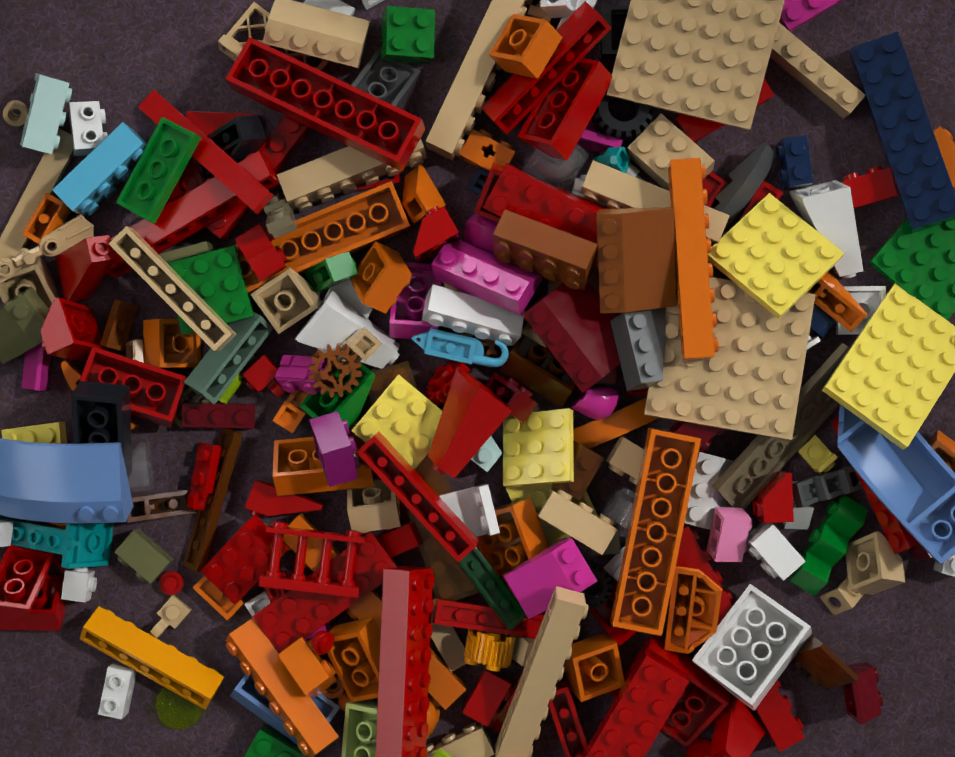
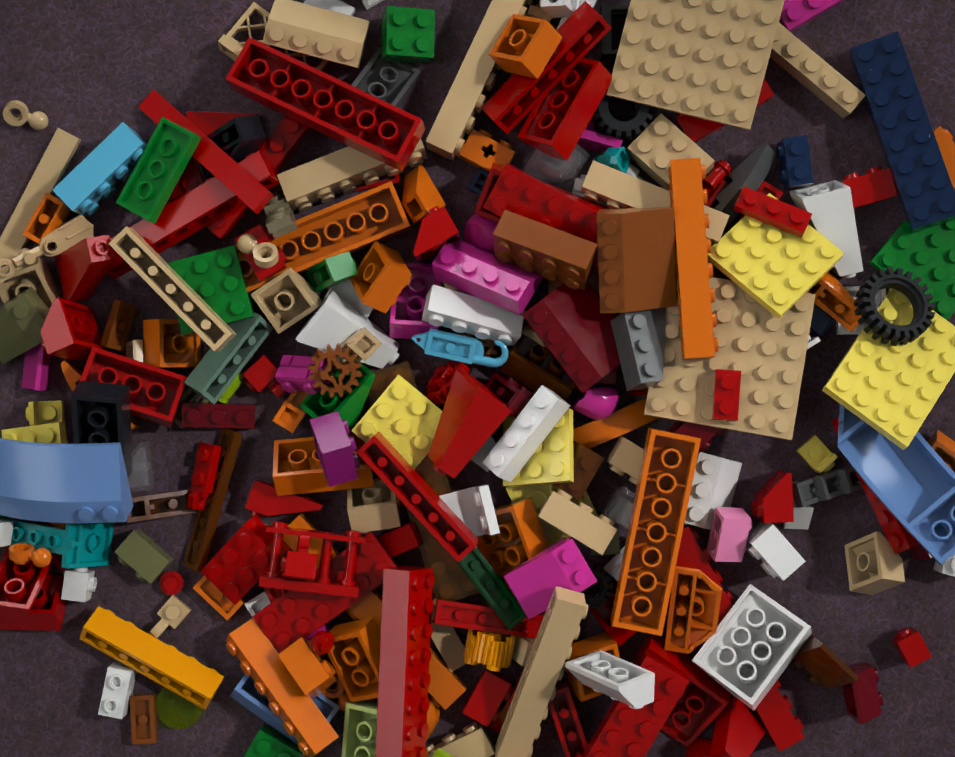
light aqua wedge [20,73,72,154] -> none
white brick [69,101,108,156] -> none
olive tile [159,241,216,263] -> none
dark tan plate [712,343,850,509] -> none
green brick [790,494,868,596] -> none
tan bracket [820,576,864,615] -> none
none -> orange plate [9,543,52,567]
none -> light yellow bracket [26,400,65,426]
none -> dark orange plate [130,693,158,744]
none -> tan plate [238,234,279,268]
none -> red brick [280,535,318,582]
none -> white brick [482,385,570,482]
none -> white slope [565,650,655,709]
none -> red pin [702,159,732,191]
none -> red plate [712,369,741,421]
none -> red plate [733,186,812,238]
none -> black tyre [854,268,935,346]
none -> red brick [891,627,932,668]

